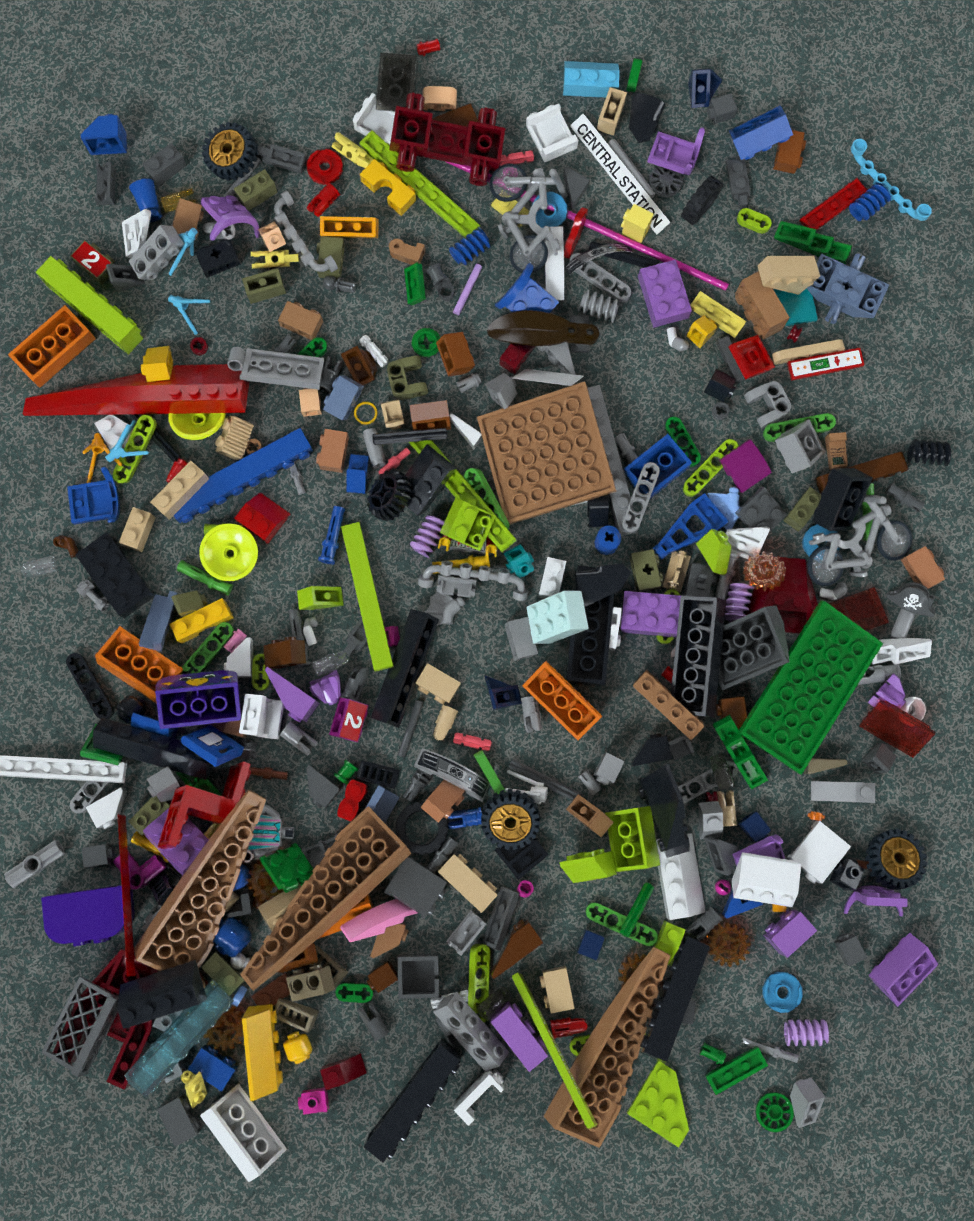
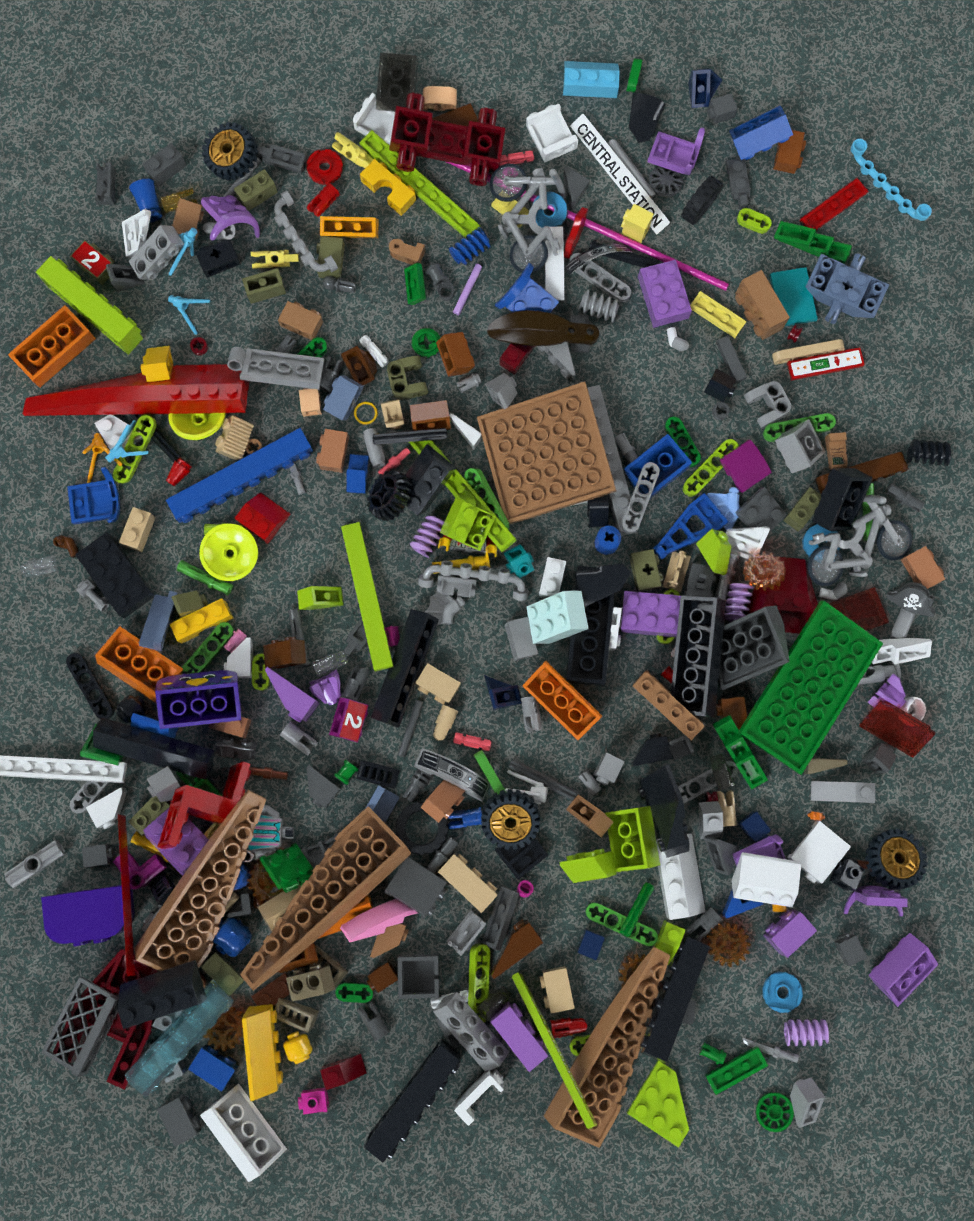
blue slope [81,114,127,155] -> none
tan brick [150,461,209,520] -> none
blue container [181,725,244,767] -> none
light yellow hinge [181,1071,207,1109] -> none
white bar [230,953,250,970] -> none
medium blue tile [231,986,248,1007] -> none
white panel [239,694,284,739] -> none
light nougat brick [258,222,286,252] -> none
white arm [303,617,318,646] -> none
blue pin [318,506,345,565] -> none
red brick [337,779,368,822] -> none
red pin [416,39,440,56] -> none
white sticker [513,369,584,386] -> none
tan brick [597,87,627,136] -> none
yellow slope [686,315,718,348] -> none
dark pink hinge [715,879,731,896] -> none
red plate [728,335,775,380] -> none
tan wedge [758,256,820,295] -> none
blue piece [849,183,891,221] -> none

